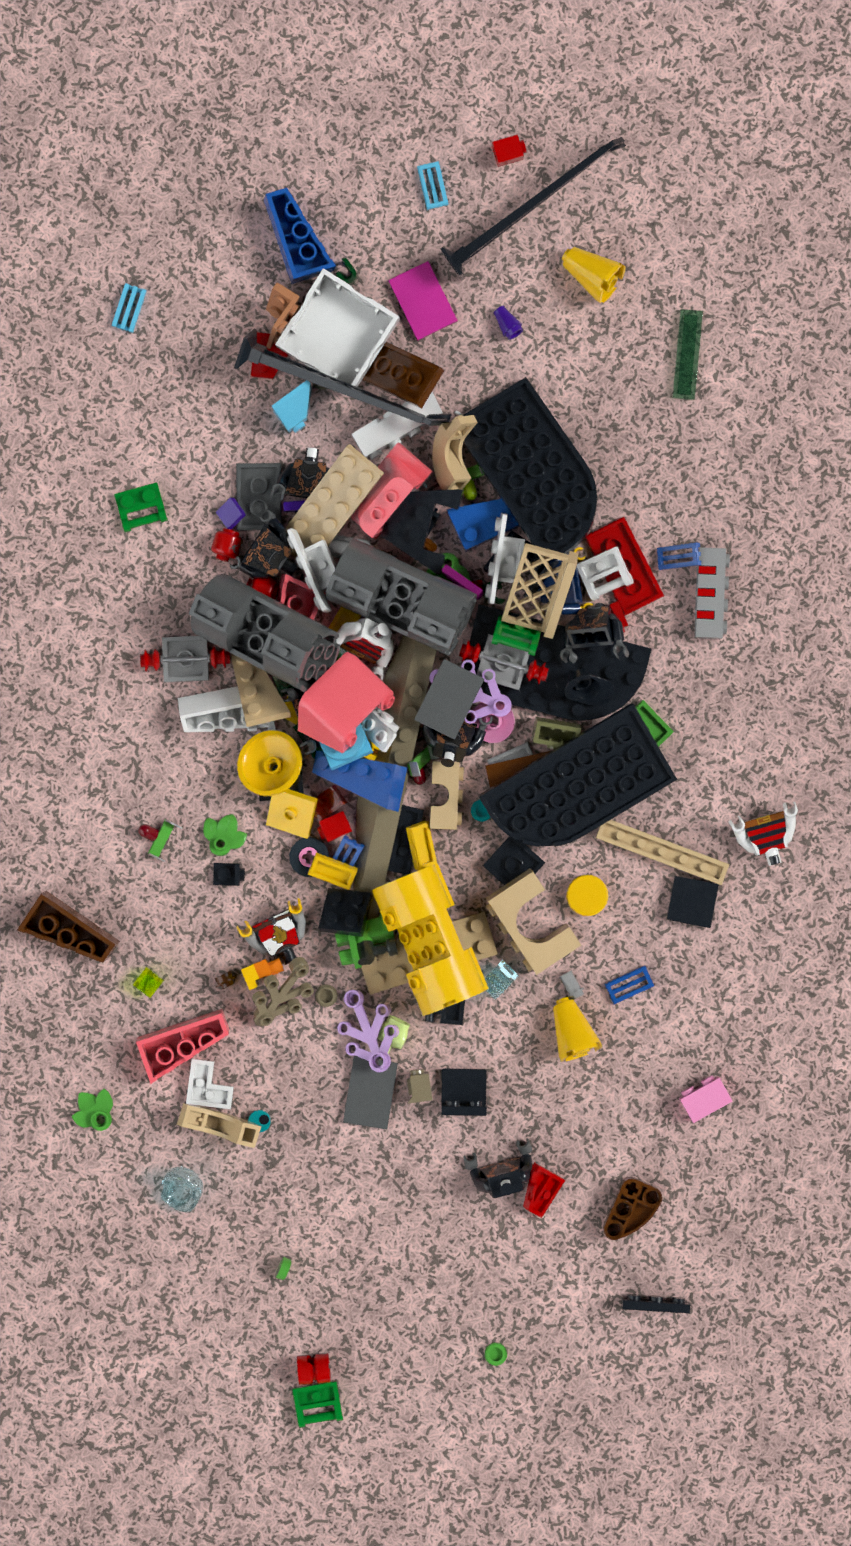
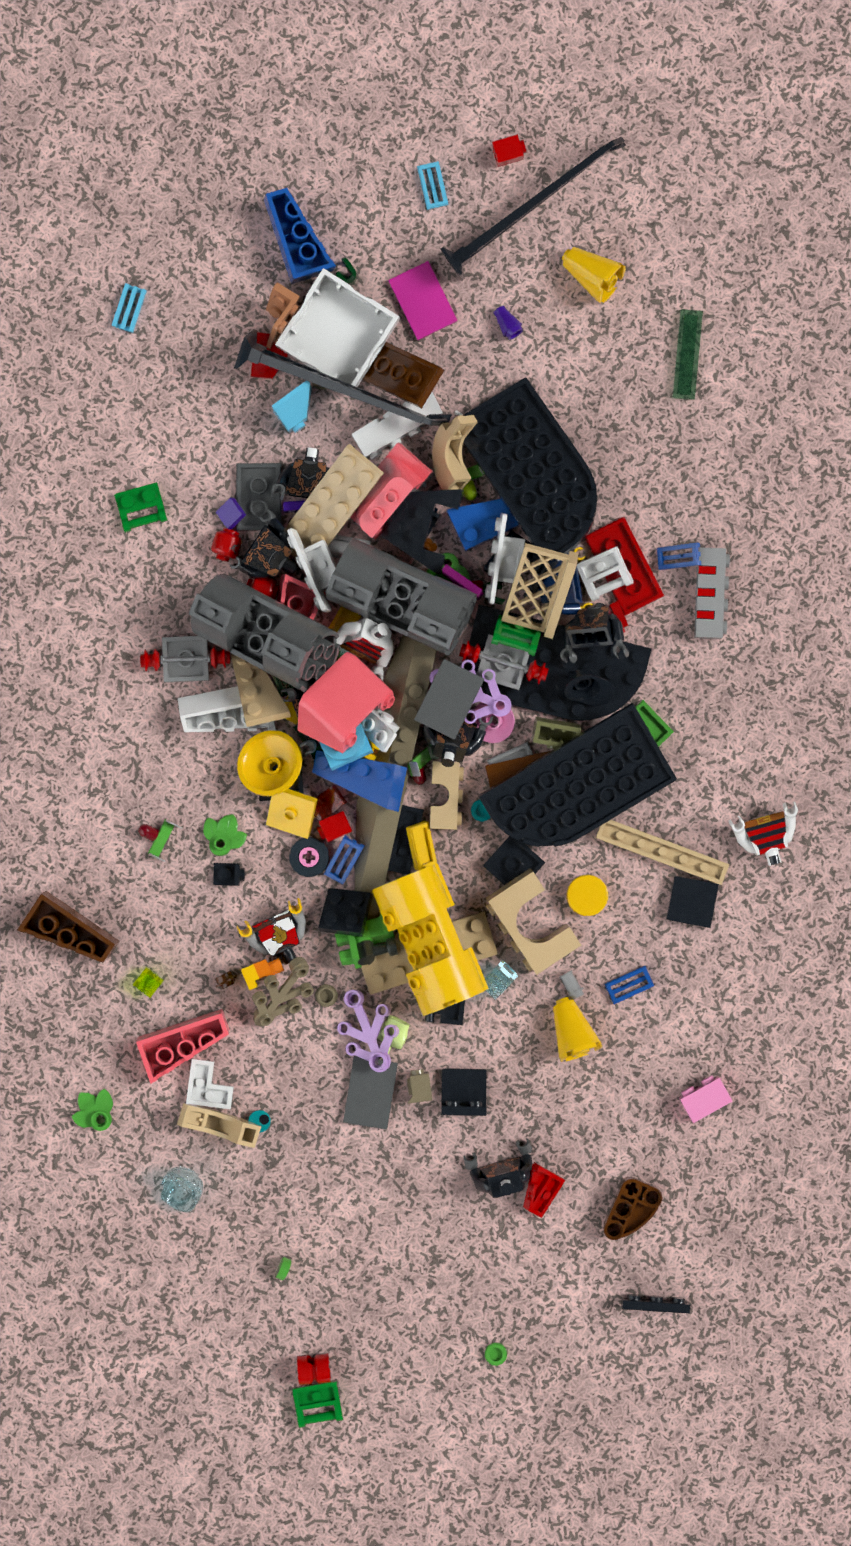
yellow tile [308,852,358,890] -> none

